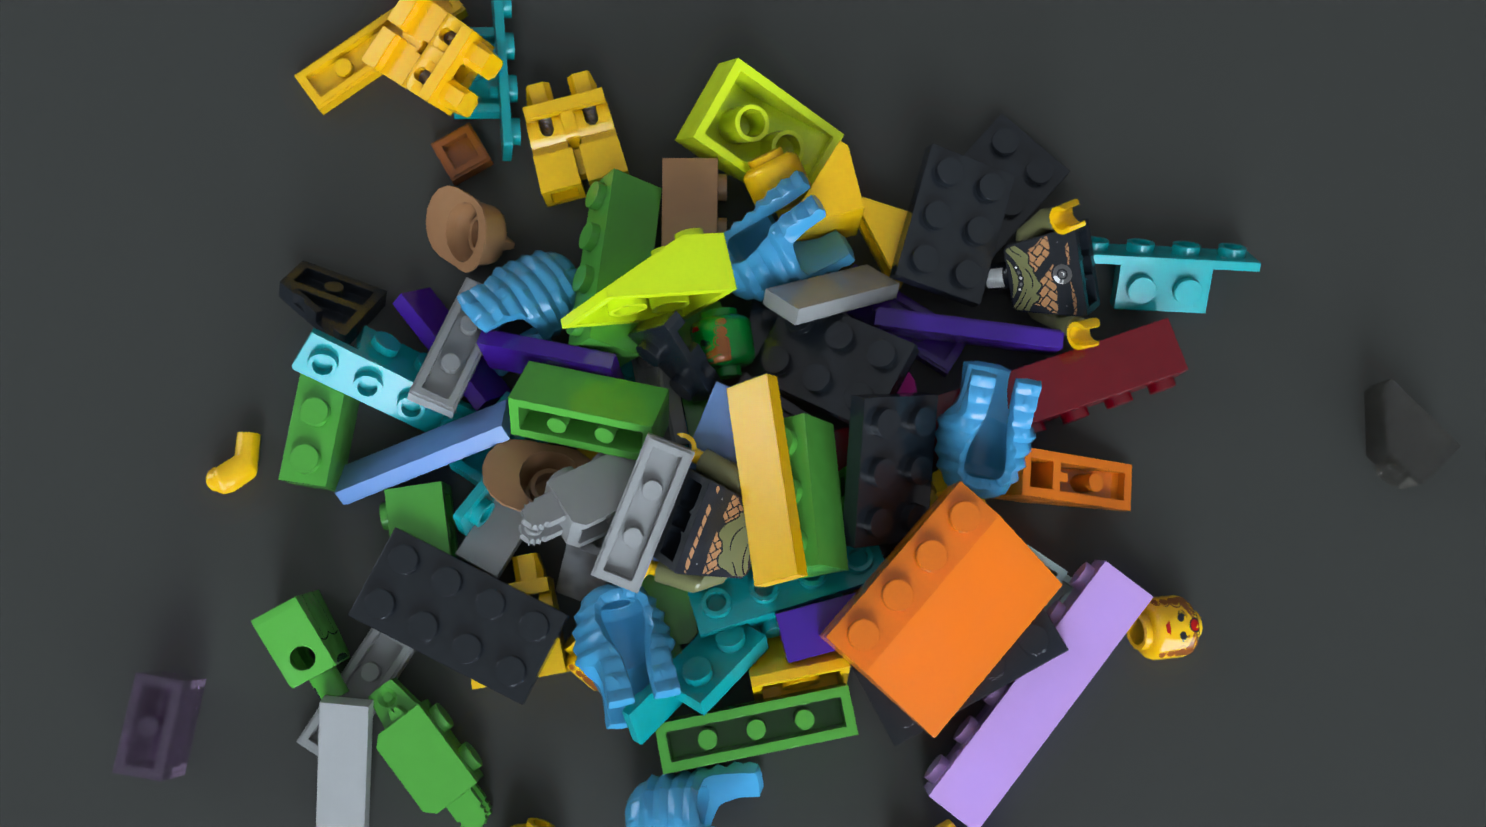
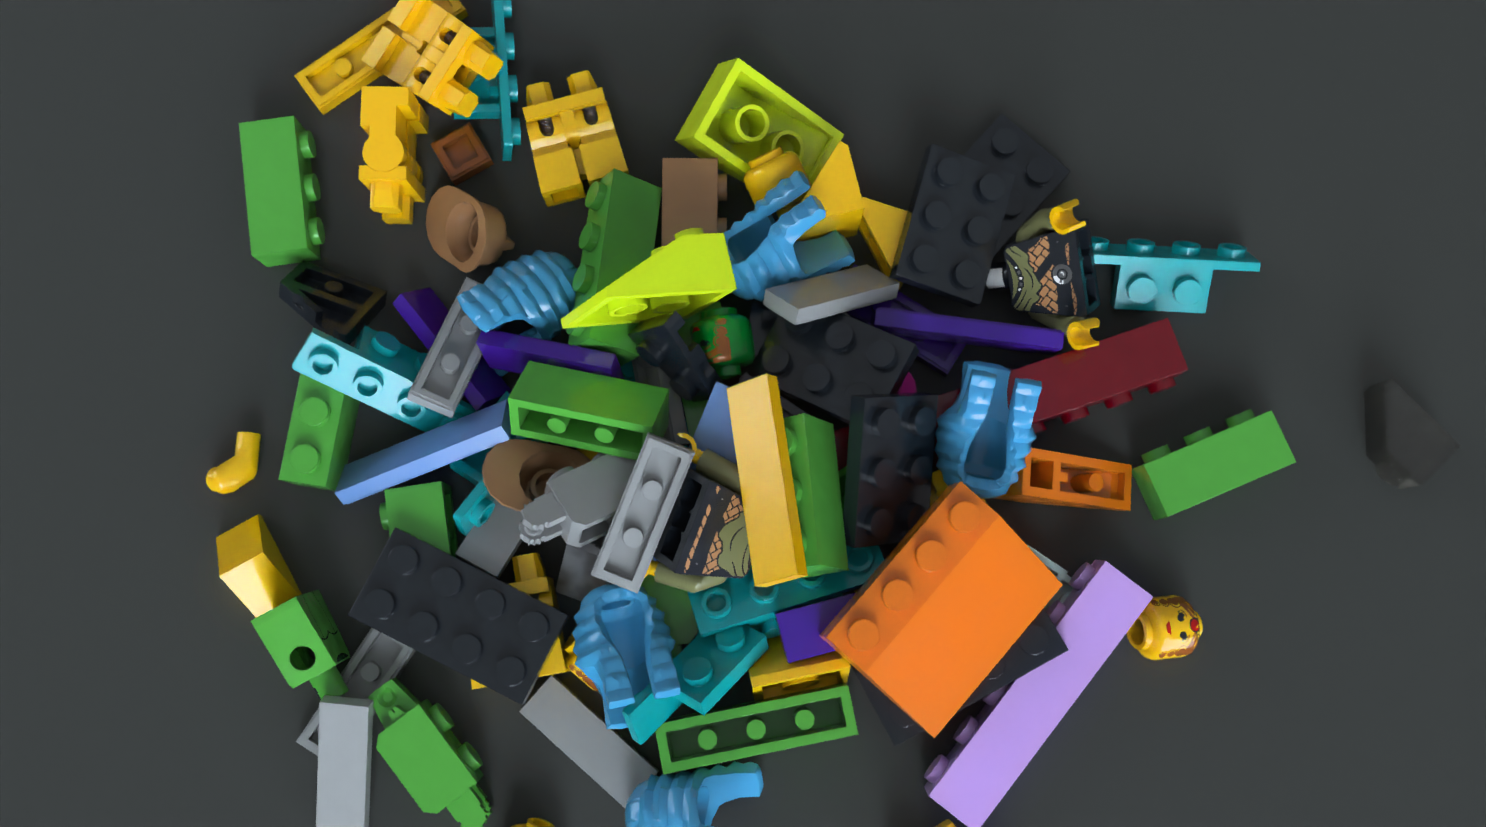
clear purple brick [112,671,206,781] -> none
none -> yellow slope [216,514,302,617]
none -> bright green brick [239,115,325,267]
none -> yellow hips [359,86,429,224]
none -> light grey tile [519,675,659,808]
none -> bright green brick [1132,409,1296,520]

